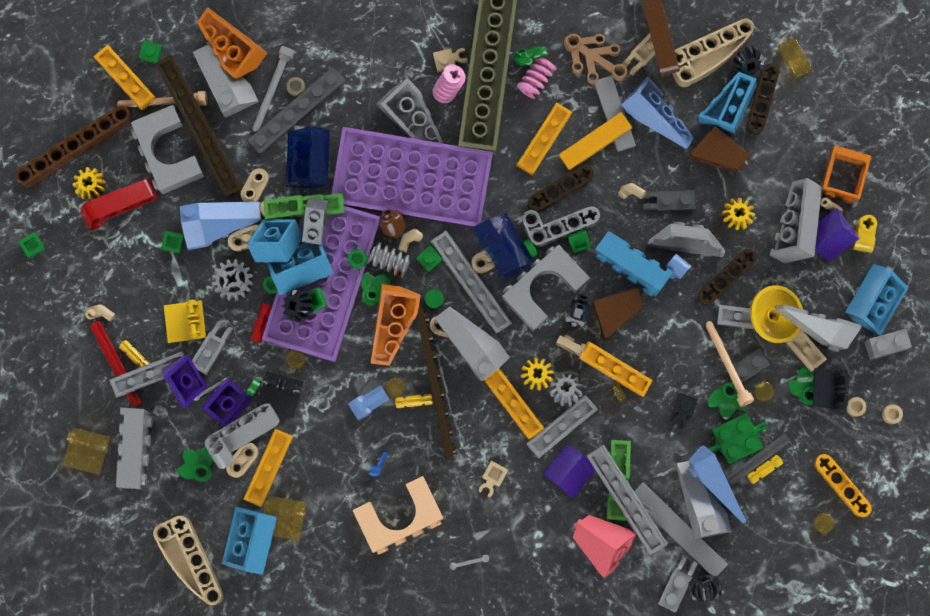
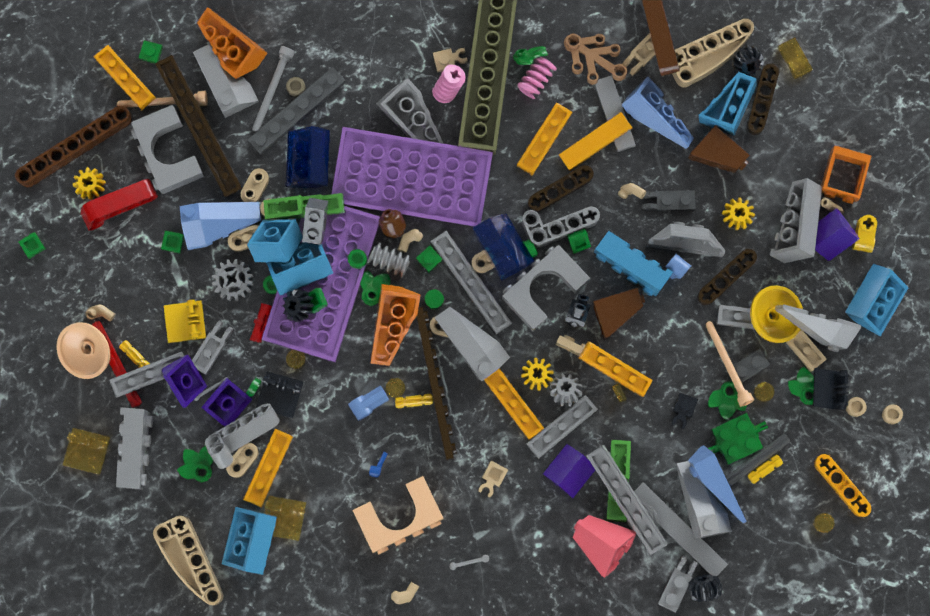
light grey brick [864,329,912,360] -> none
none -> light nougat dish [57,322,110,379]
none -> tan arm [391,582,419,604]

